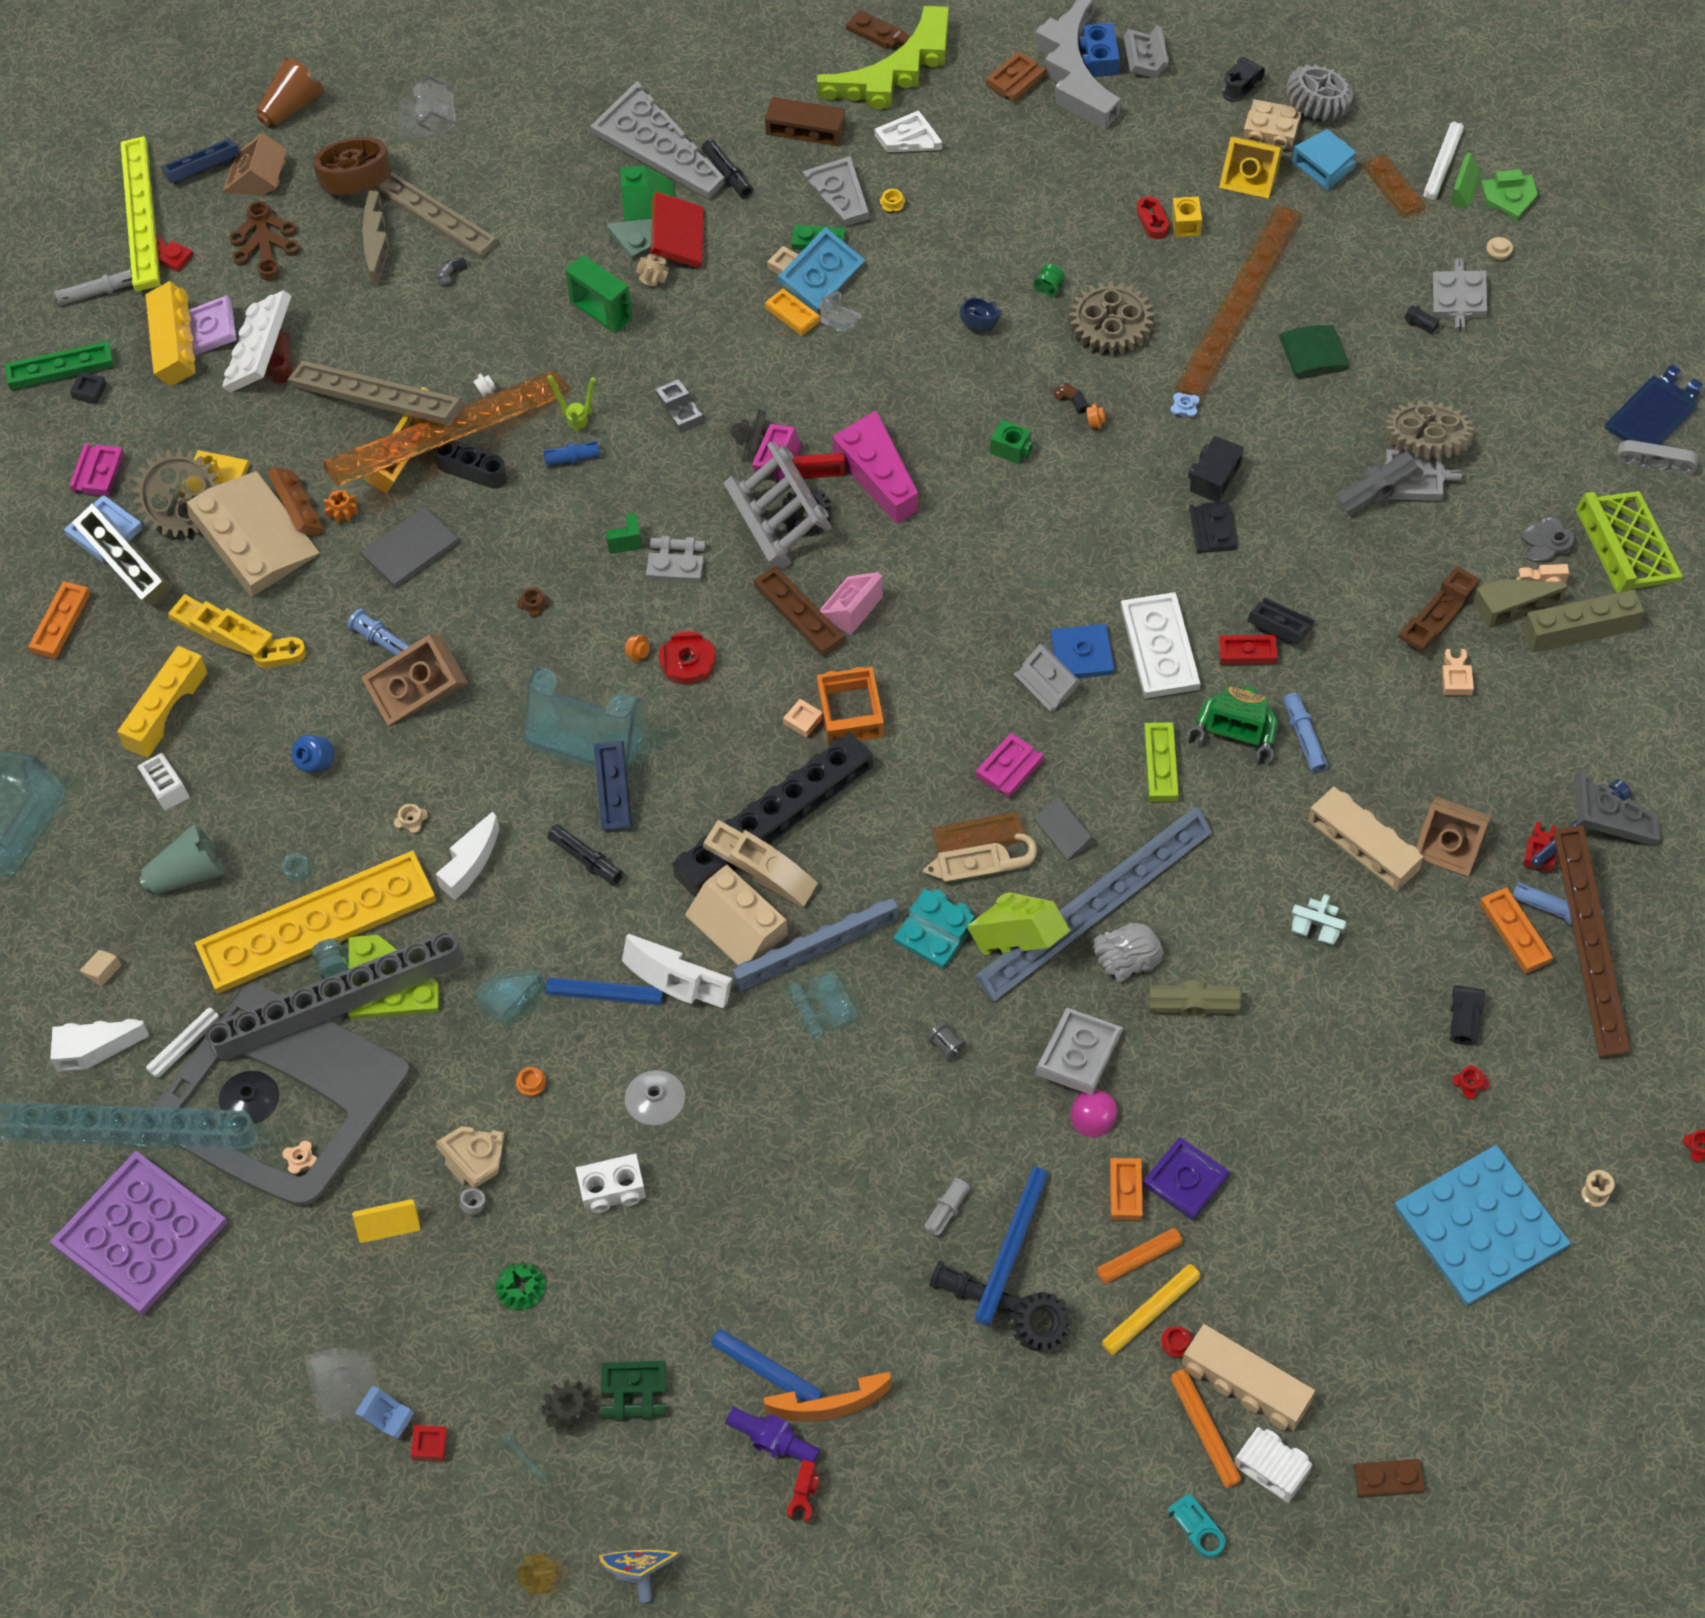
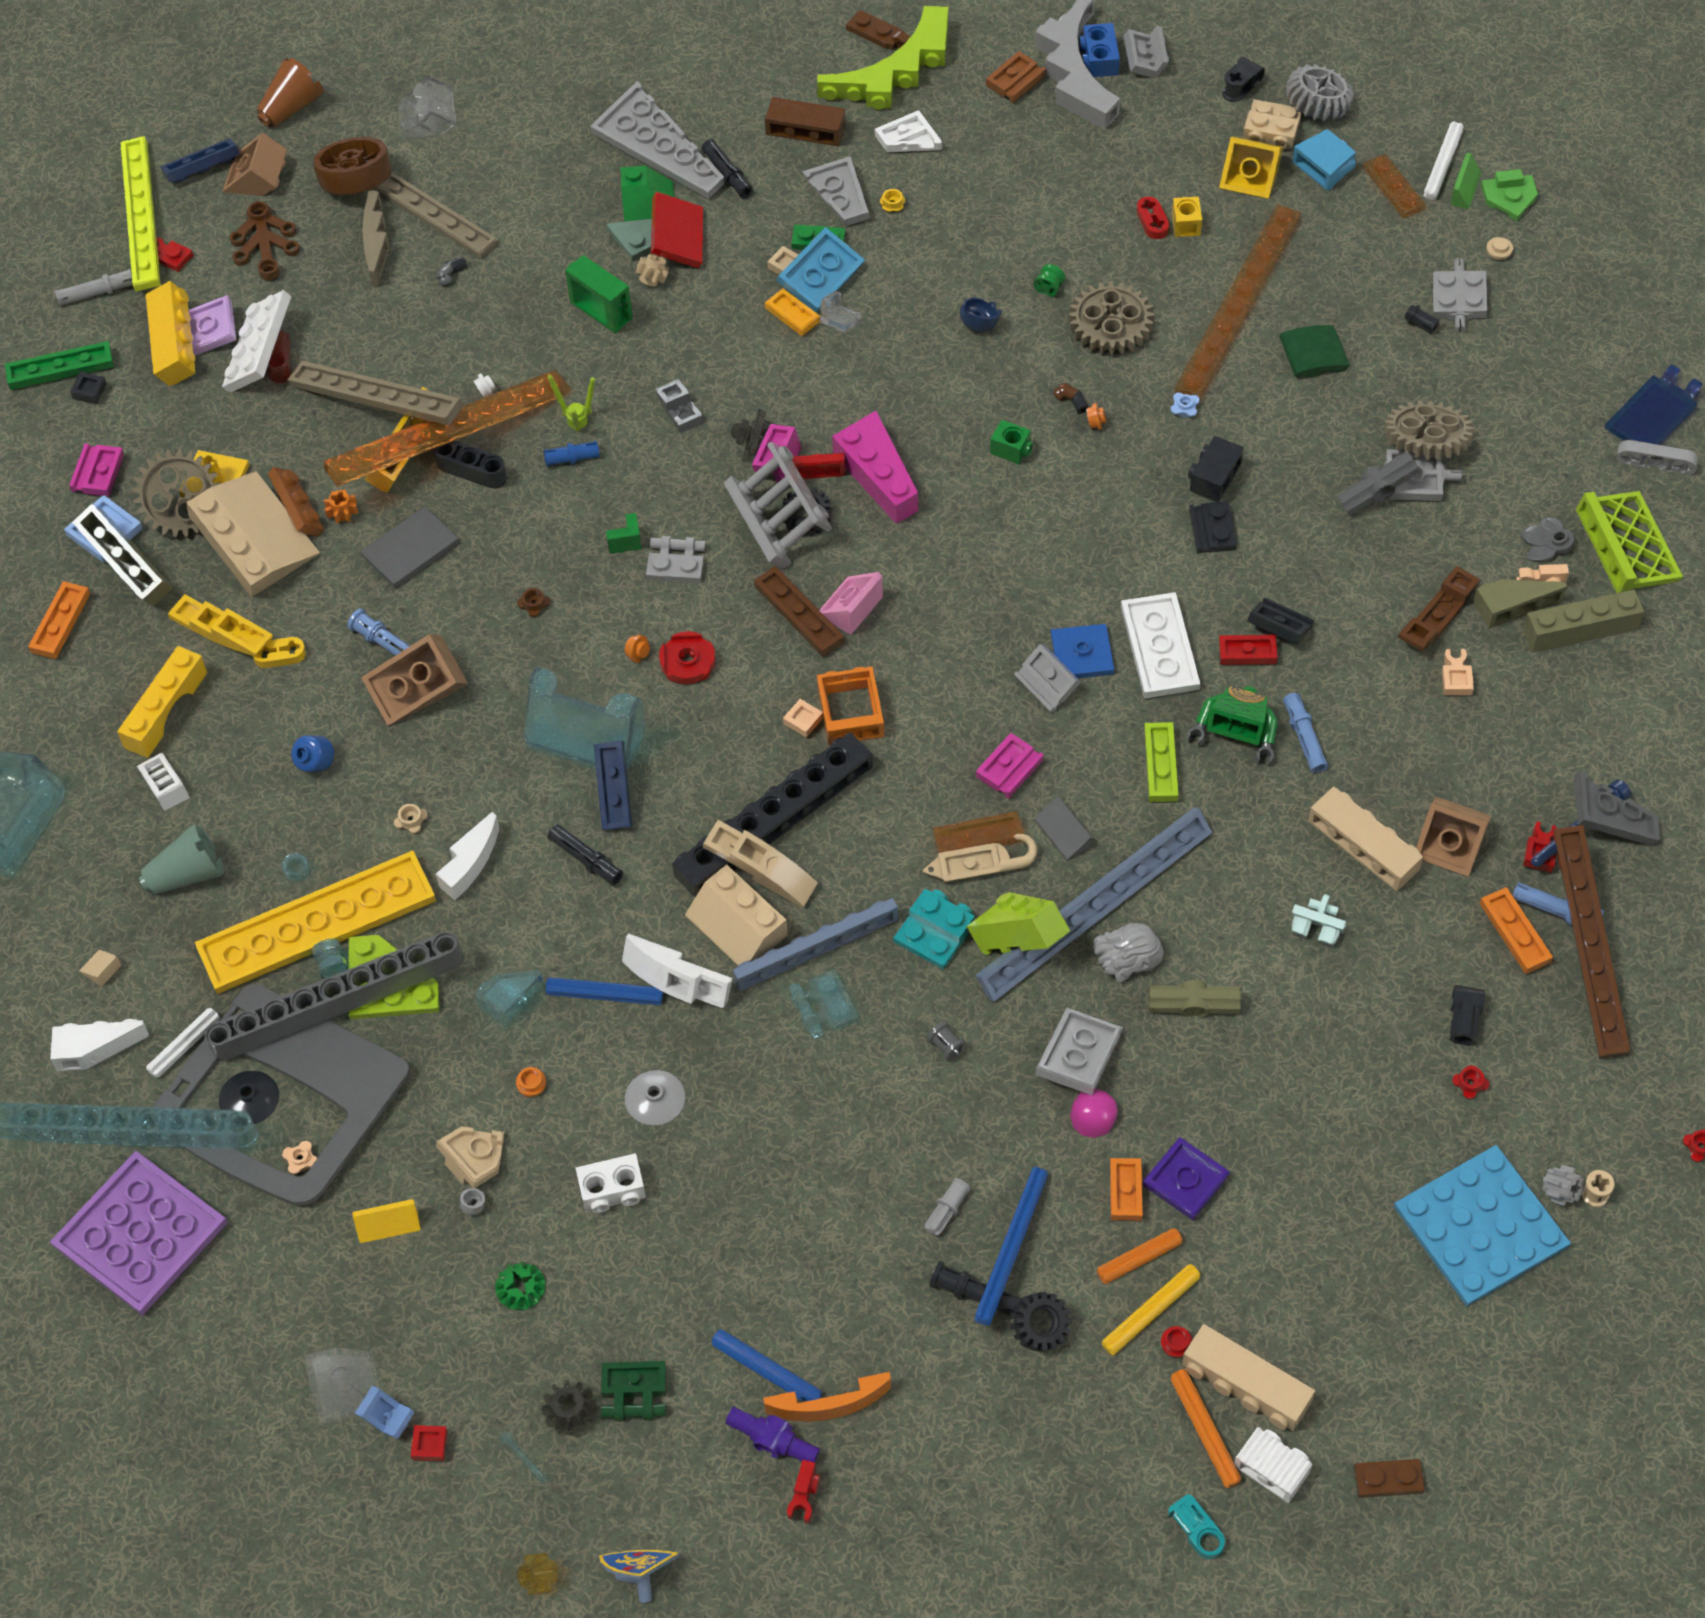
none -> light grey gear [1542,1164,1585,1206]

